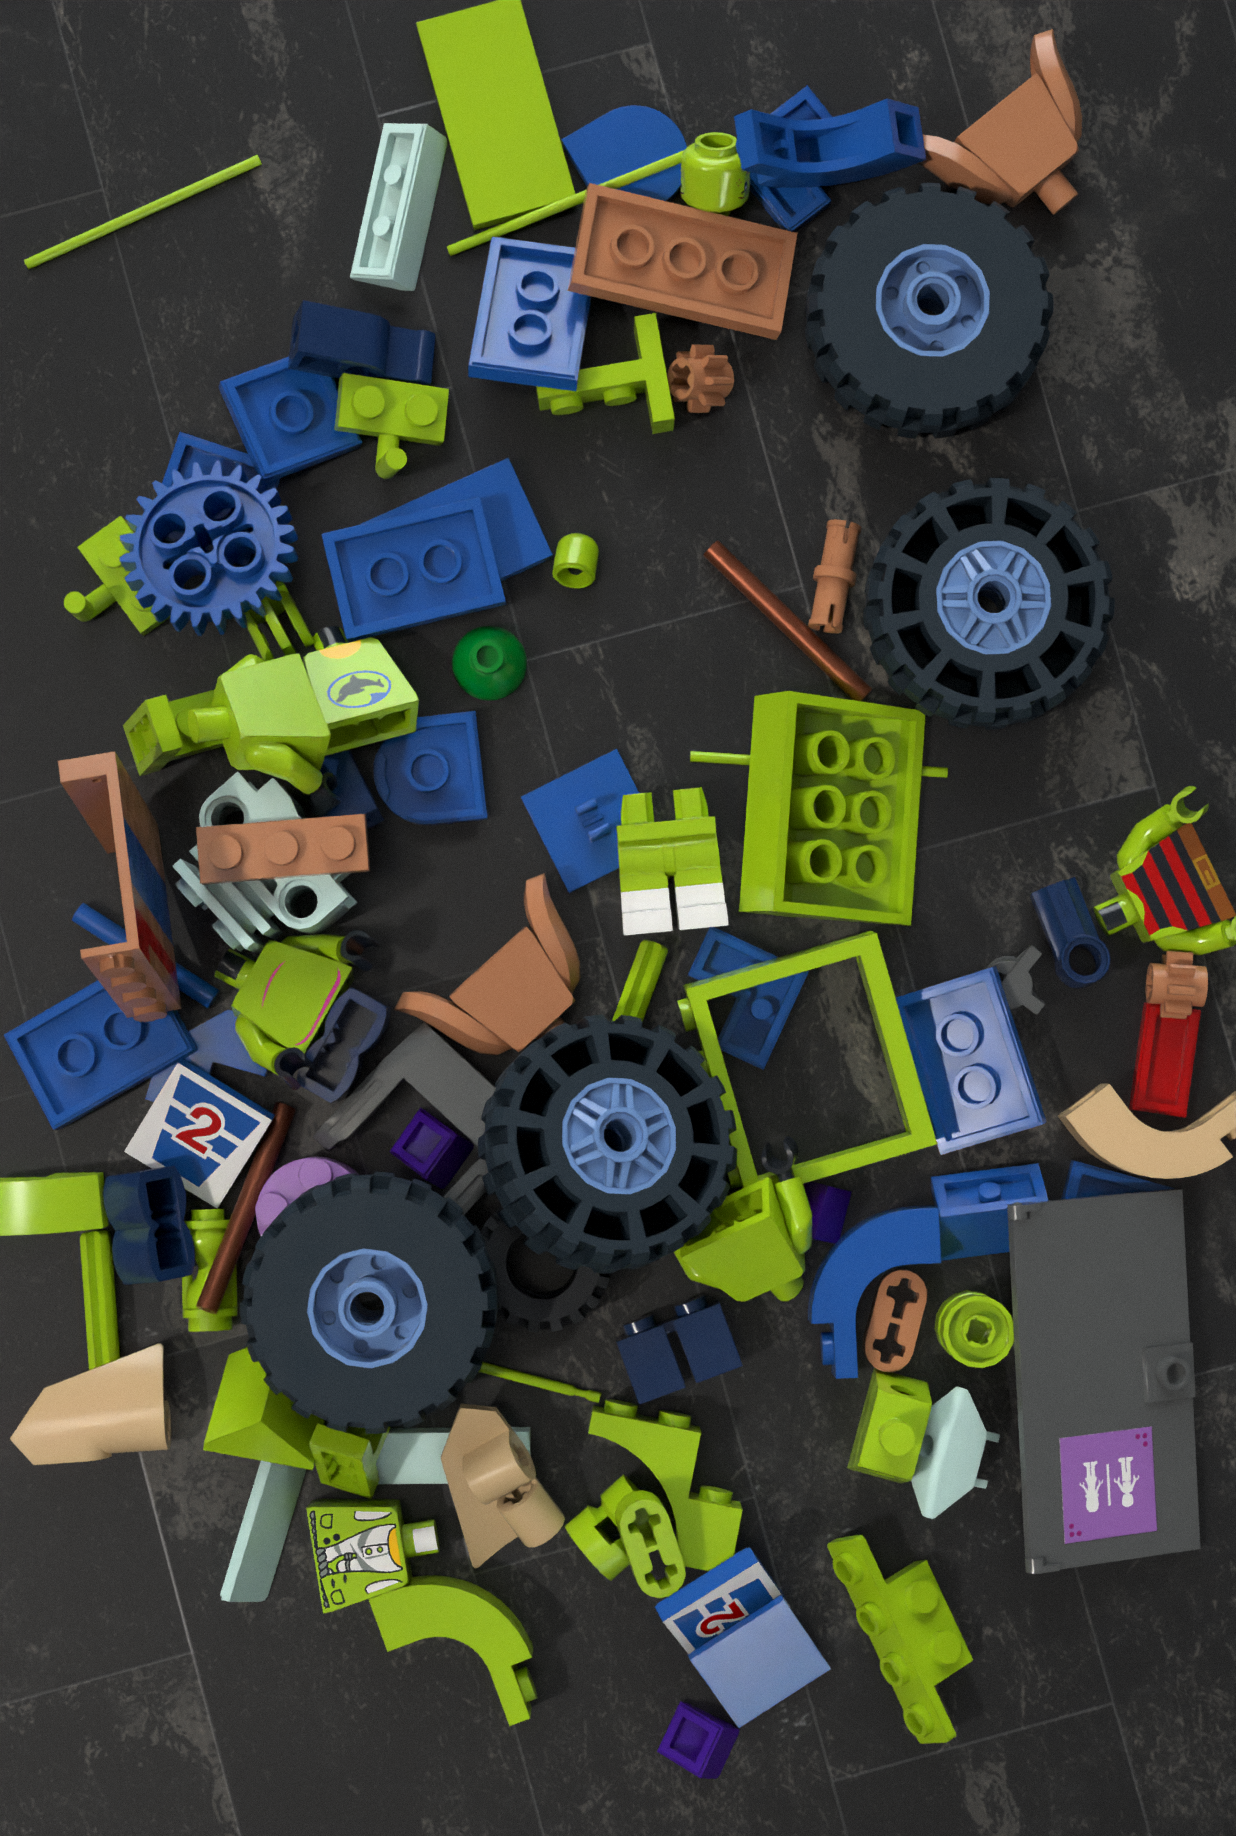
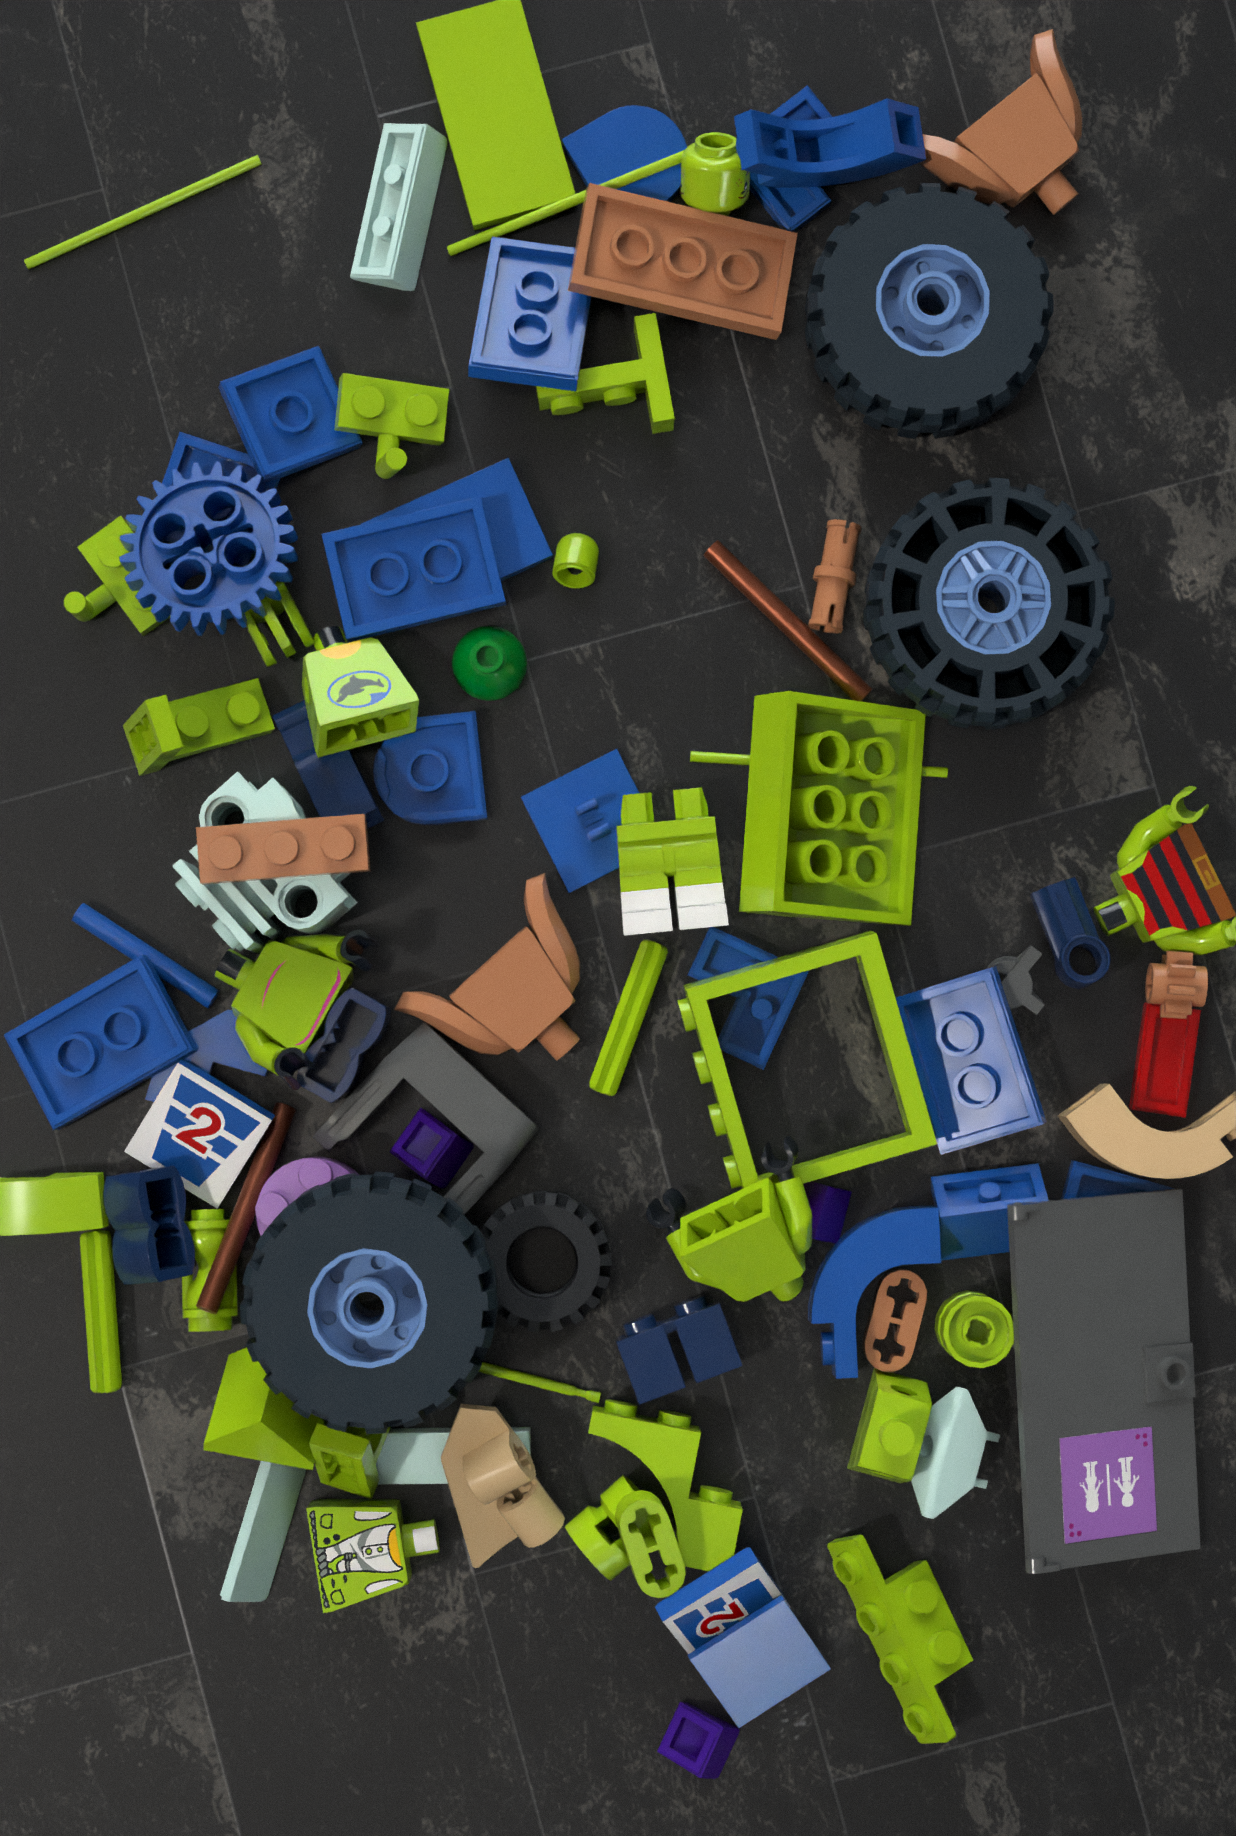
tan panel [10,1343,172,1465] -> none
nougat panel [58,751,181,1022] -> none
lime torso [188,653,341,816] -> none
dark blue piece [288,300,436,386] -> none
lime arch [368,1575,538,1726] -> none
black wheel [478,1014,737,1274] -> none
nougat gear [667,344,734,413] -> none

